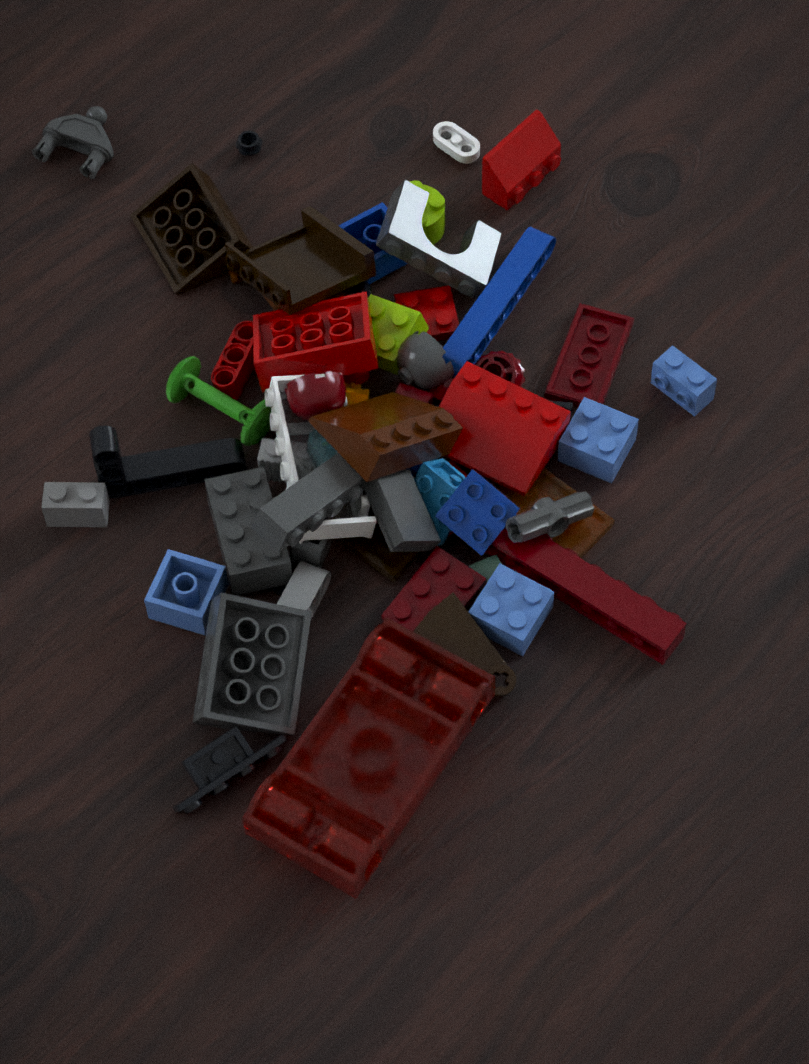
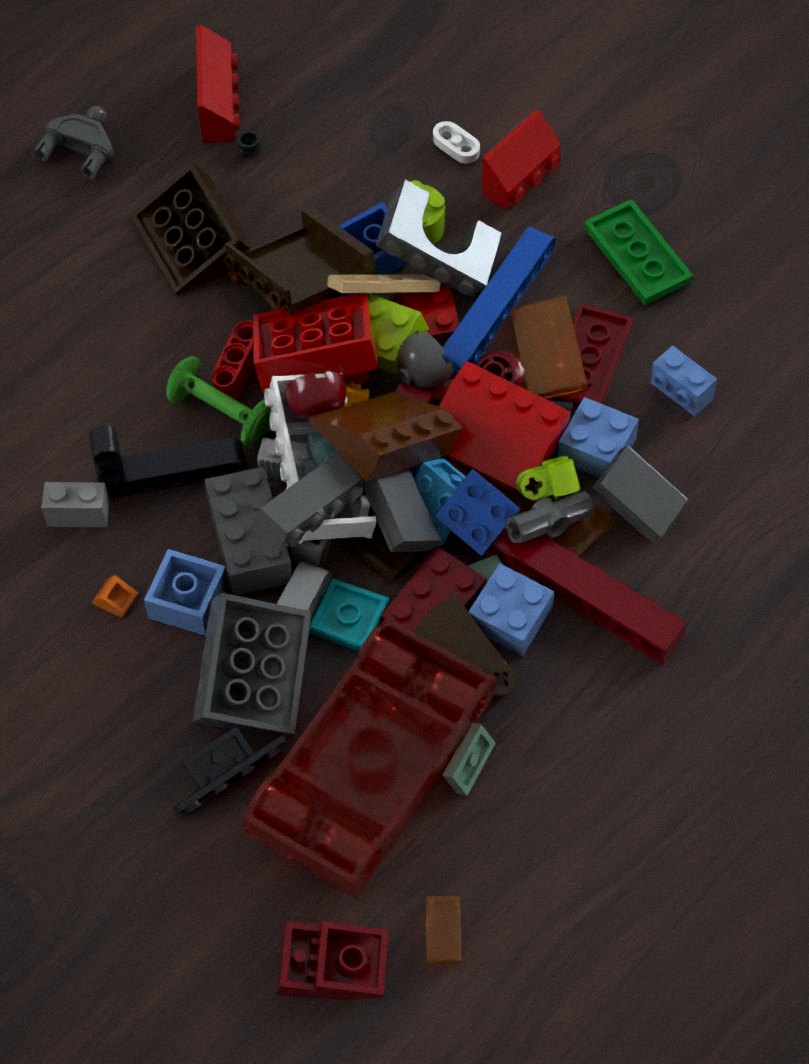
none -> orange slope [92,575,139,618]
none -> red slope [196,25,240,143]
none -> dark red slope [276,921,389,999]
none -> teal tile [309,578,390,654]
none -> tan tile [327,274,440,293]
none -> clear orange tile [426,896,461,965]
none -> sand green plate [442,723,496,796]
none -> clear orange tile [510,295,588,399]
none -> lime piece [516,456,580,500]
none -> green plate [584,199,693,306]
none -> dark grey piece [591,445,688,542]

